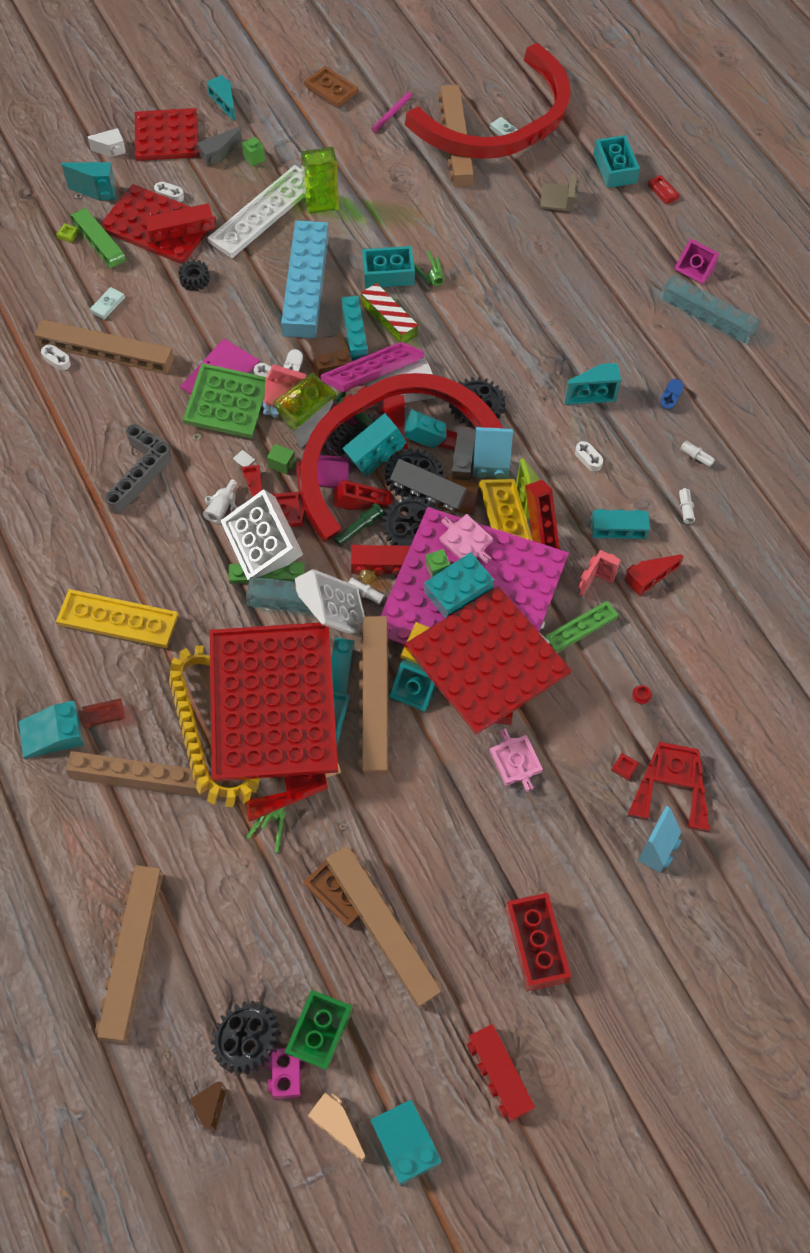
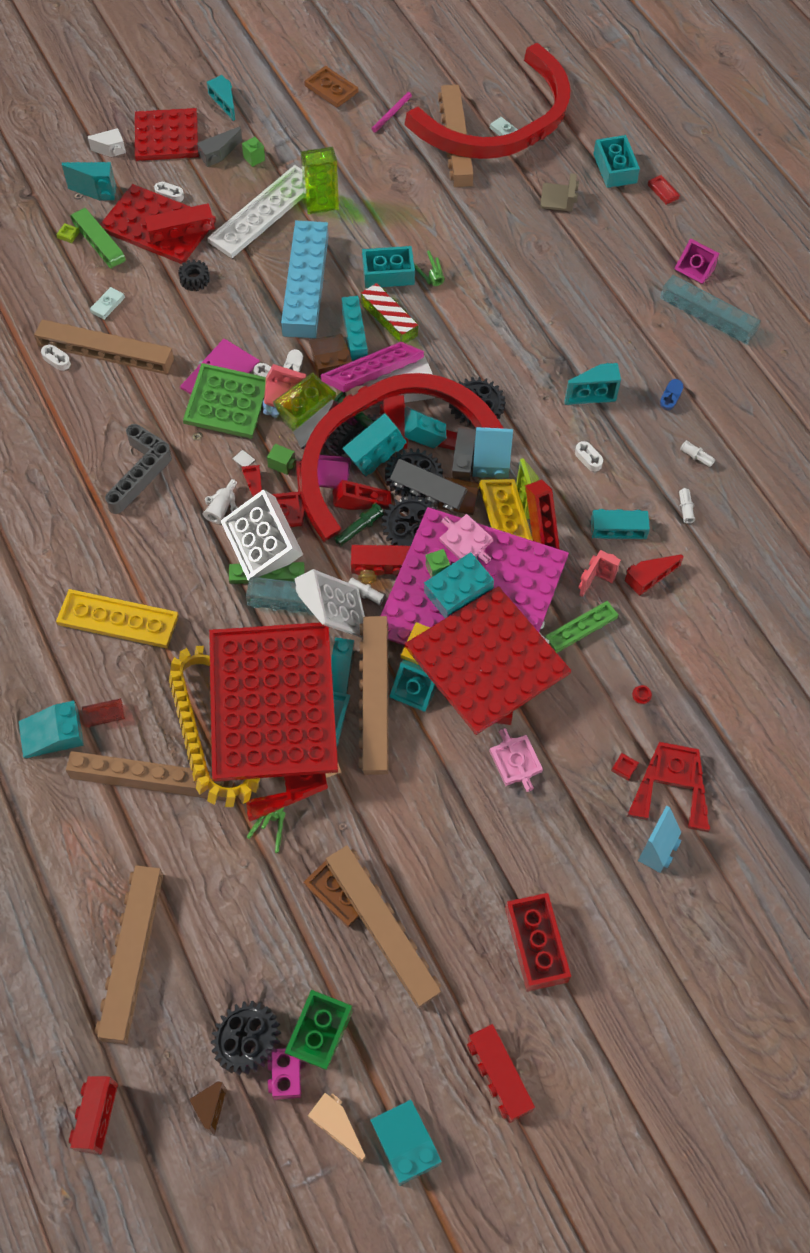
none -> red slope [69,1076,119,1155]

